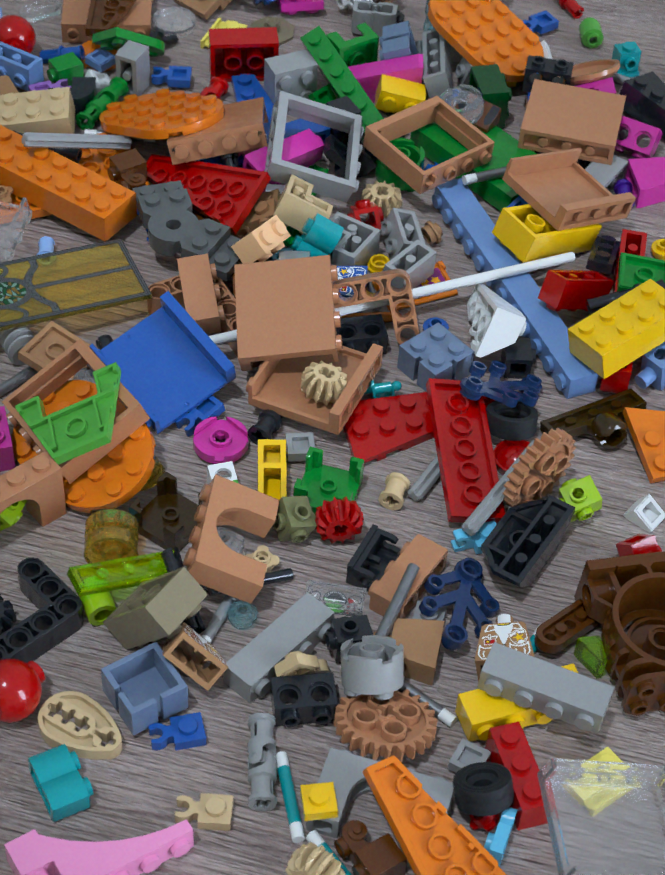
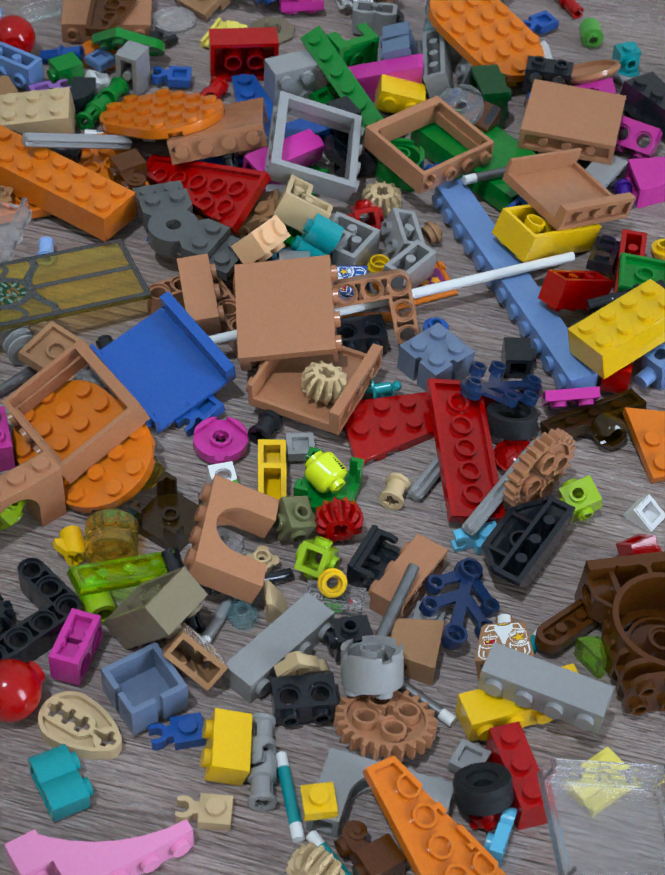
bright green wing [15,362,121,465] -> none
white wedge [467,283,527,358] -> none
none -> dark pink brick [48,608,103,686]
none -> yellow piece [52,525,94,567]
none -> yellow brick [200,708,253,786]
none -> tan slope [263,580,287,623]
none -> lime brick [294,536,340,581]
none -> neon yellow head [305,451,347,493]
none -> yellow plate [317,568,347,598]
none -> dark pink plate [541,386,600,409]

